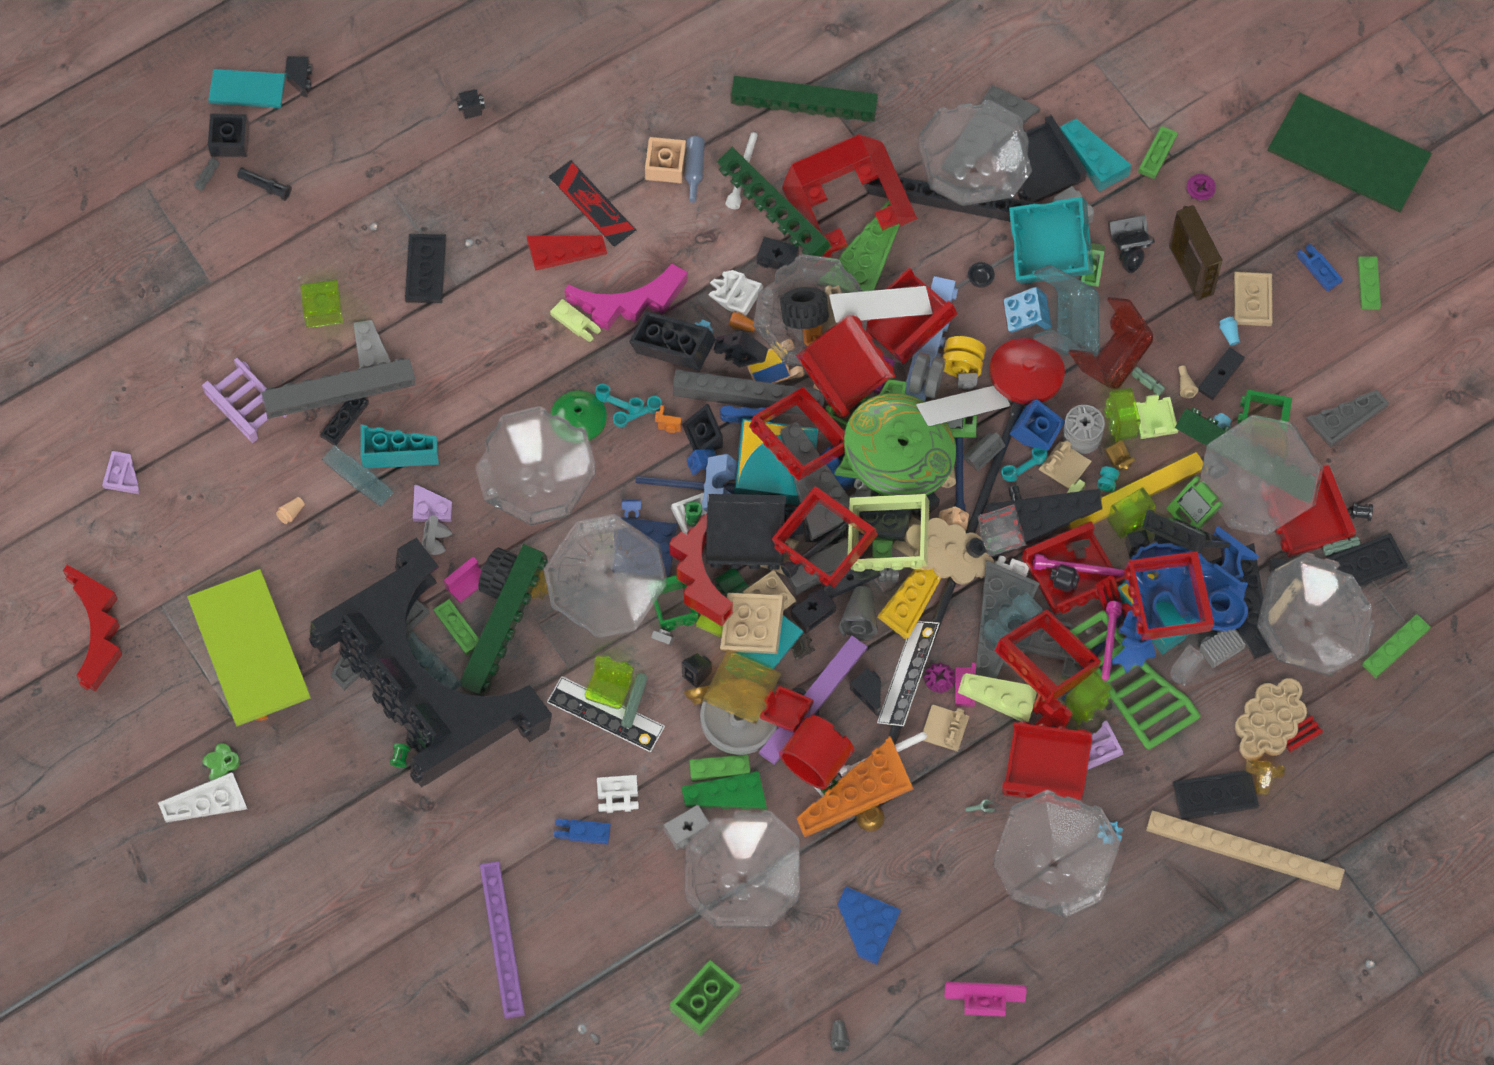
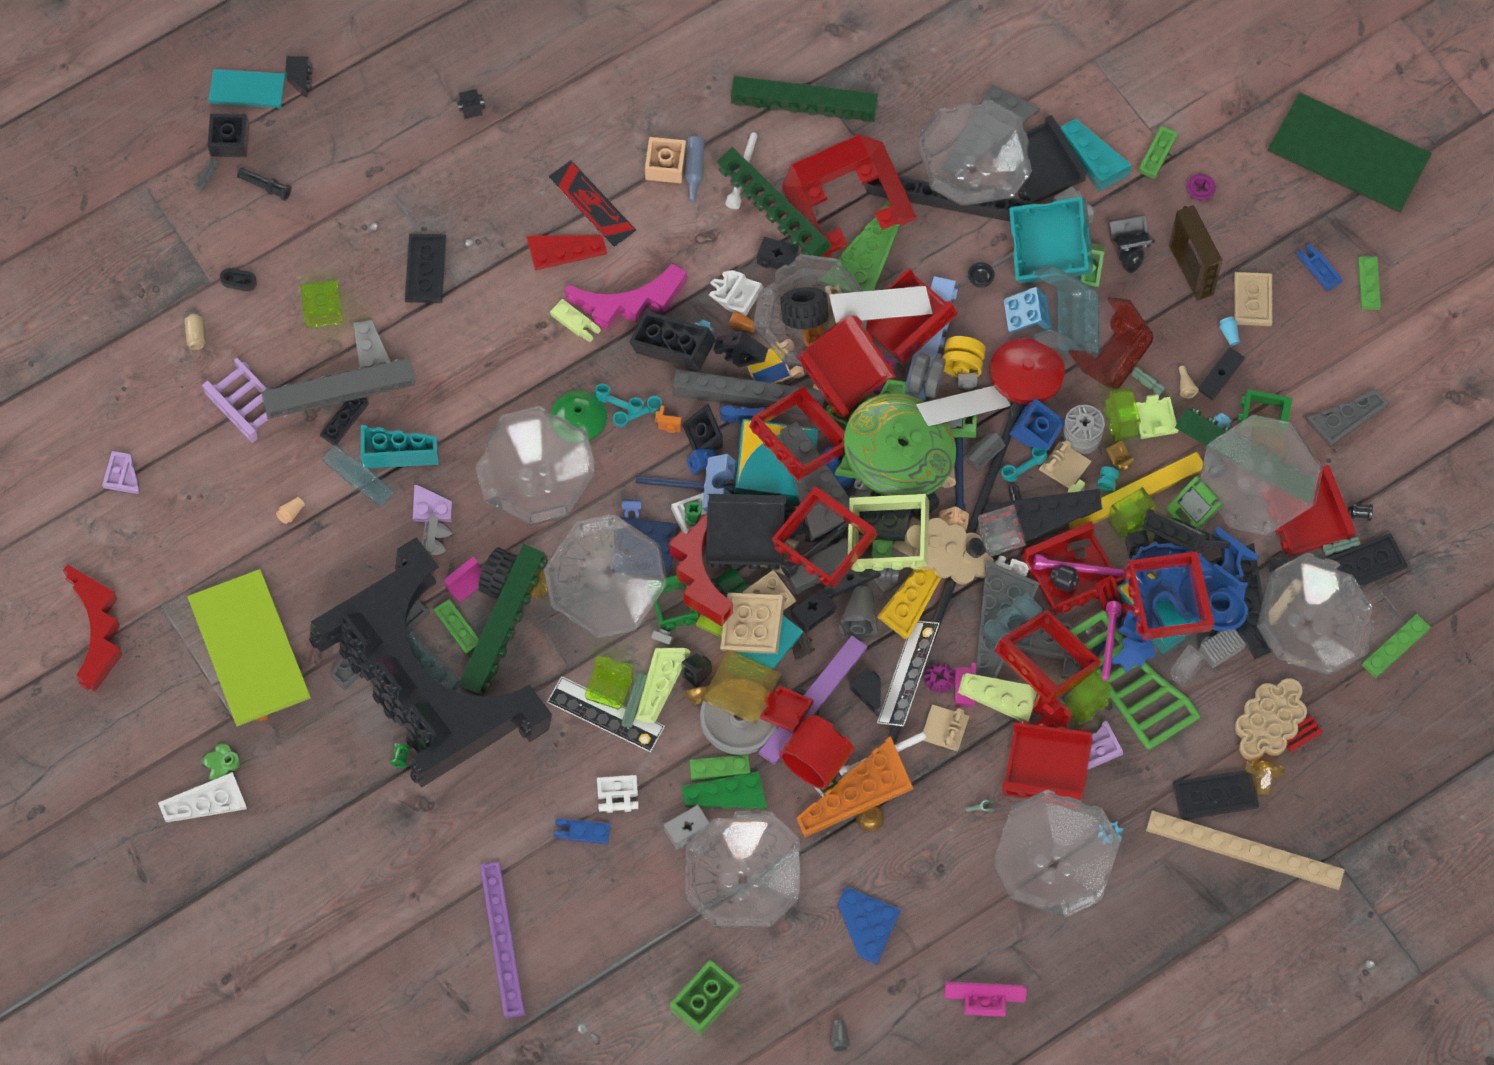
none -> tan head [184,314,205,350]
none -> black plate [220,268,257,291]
none -> yellowish green wing [635,648,691,722]

